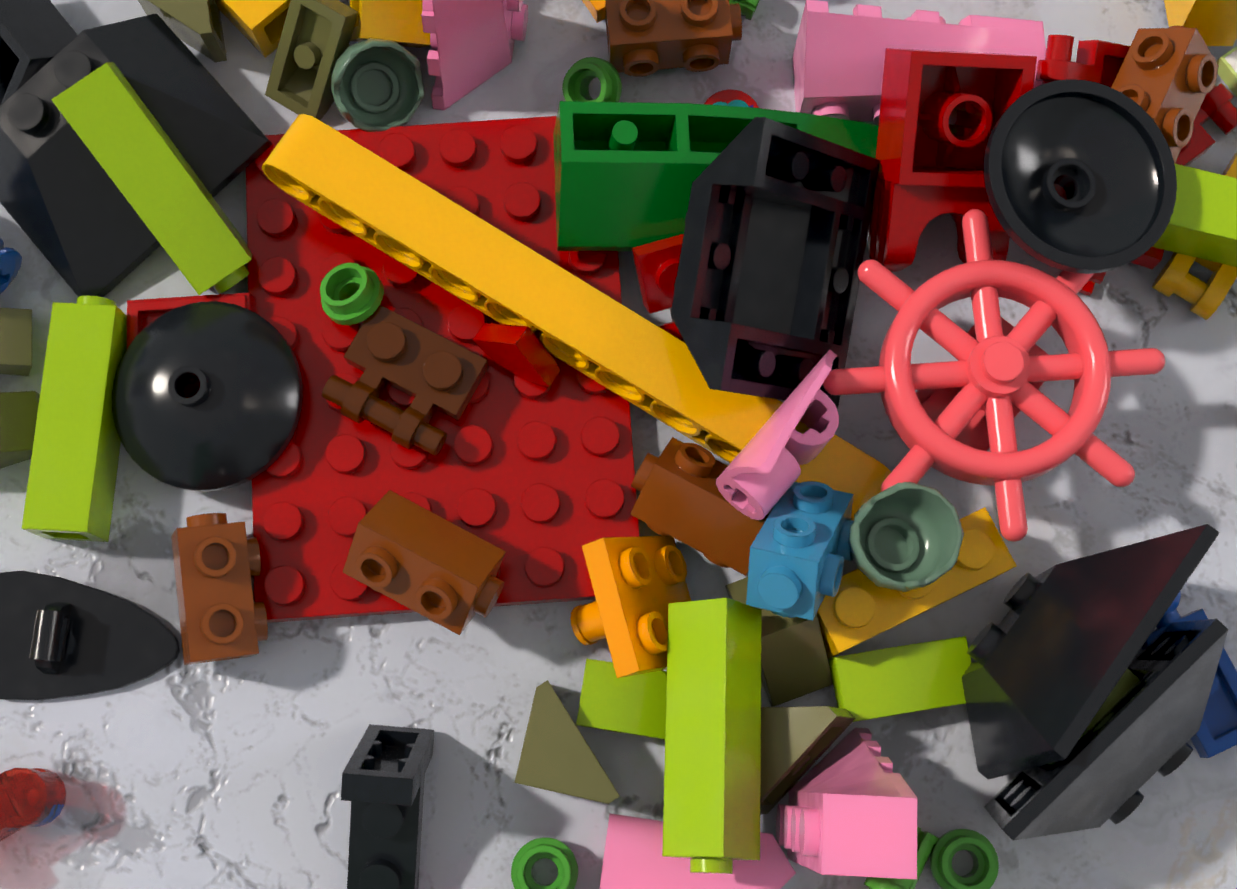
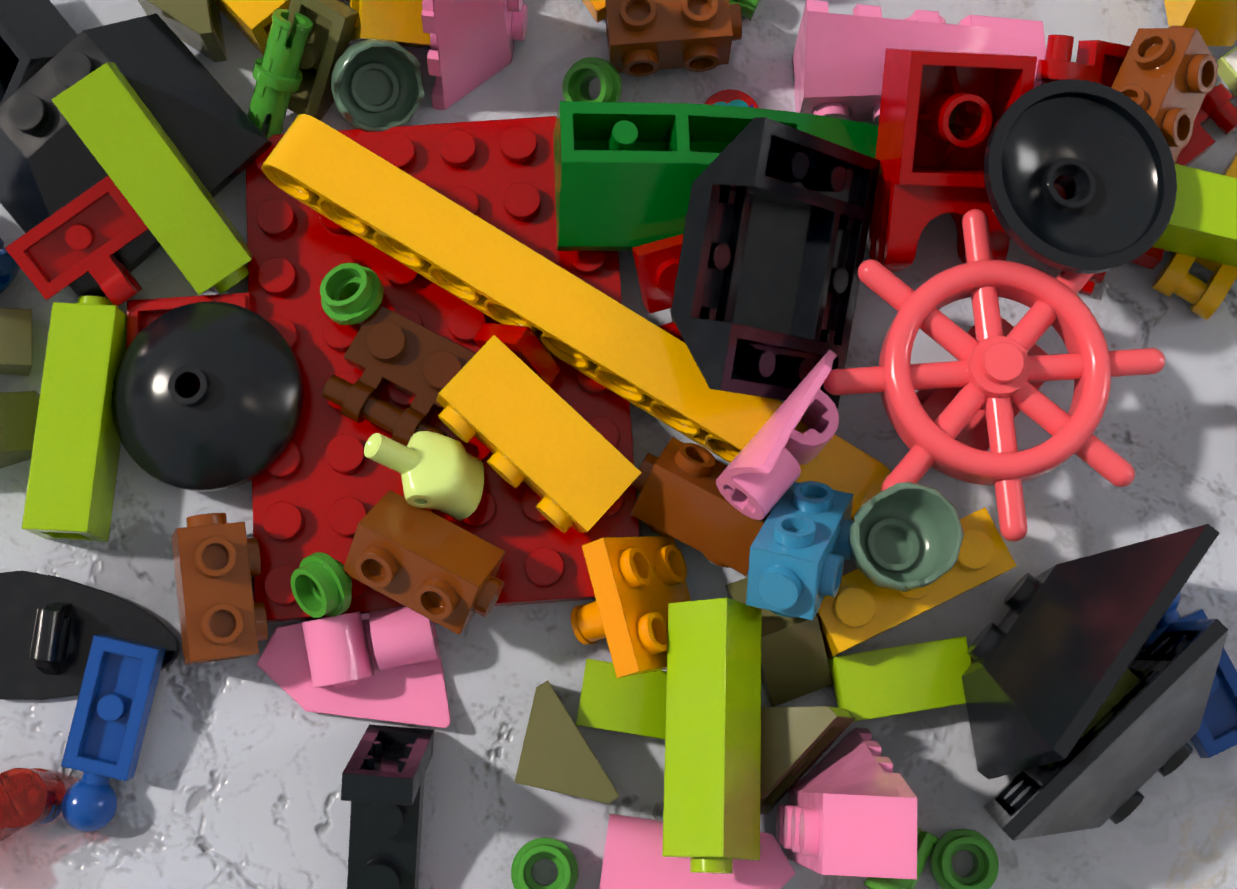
none -> red plate [5,176,149,307]
none -> blue plate [61,634,166,832]
none -> bright green pin [247,9,313,138]
none -> bright pink panel [256,606,451,728]
none -> bright green plate [291,552,352,618]
none -> yellowish green piece [364,431,484,521]
none -> yellow brick [436,335,642,533]

